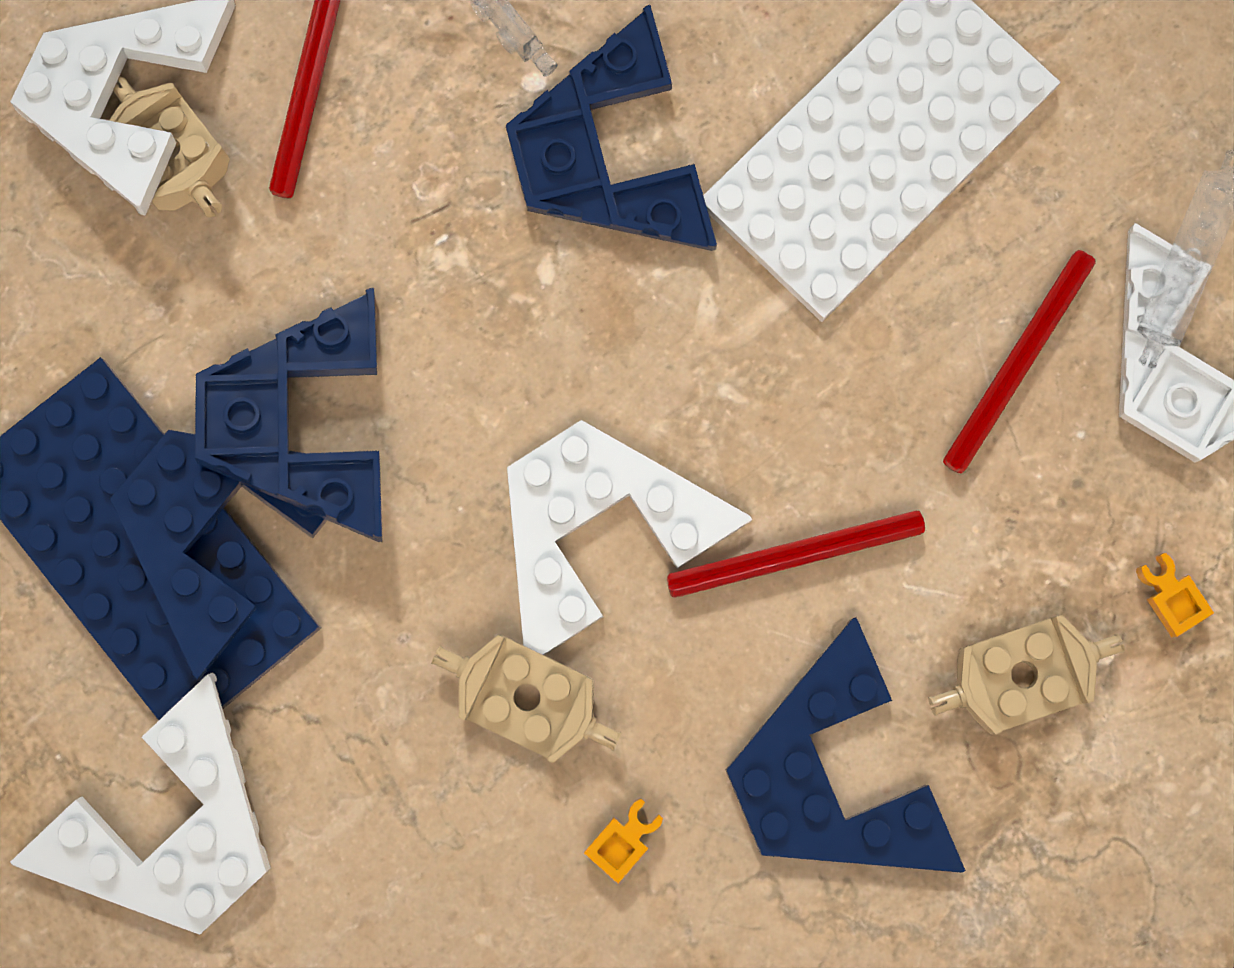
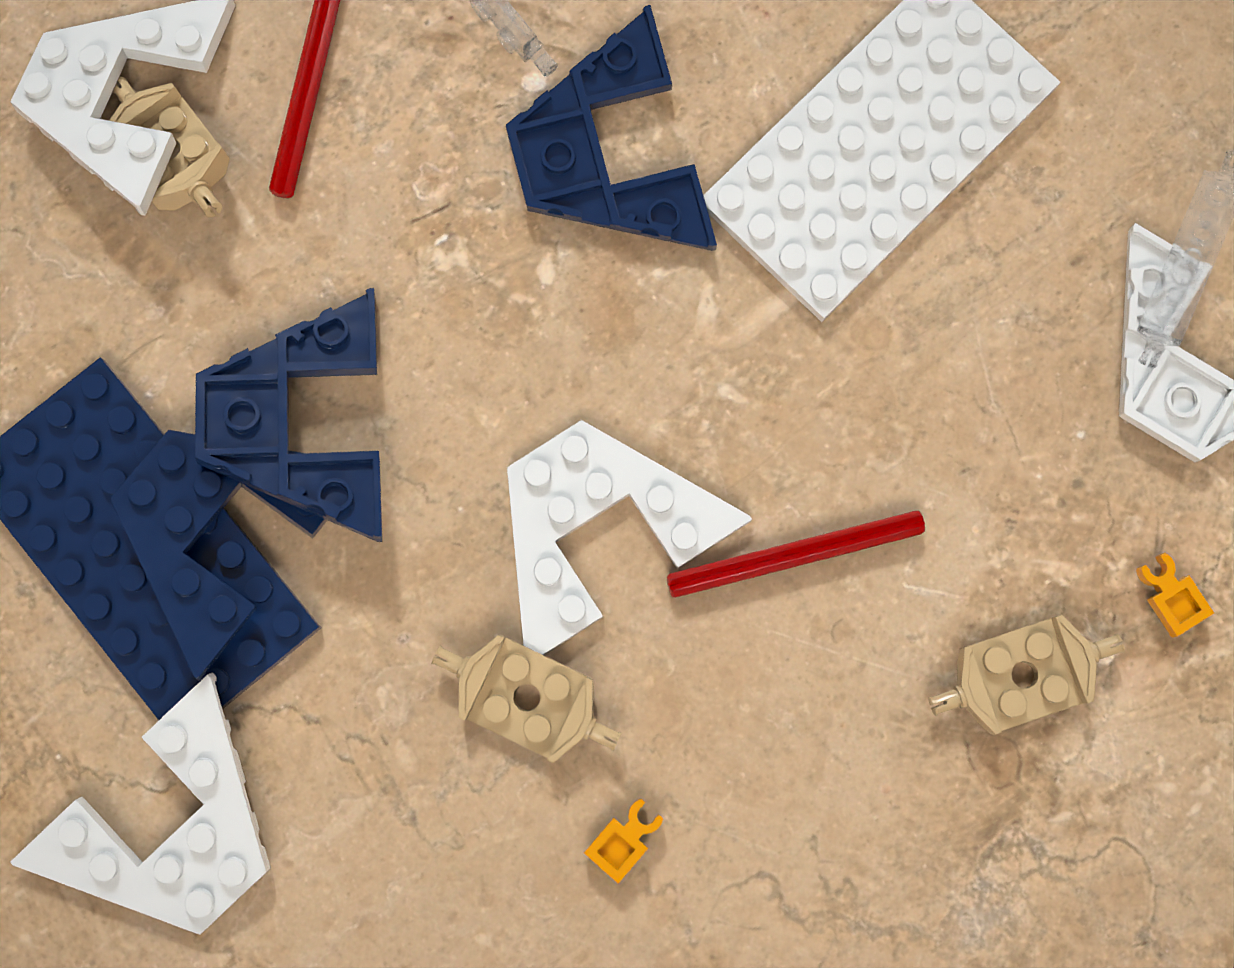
dark blue wing [725,617,966,873] -> none
red axle [943,250,1096,474] -> none

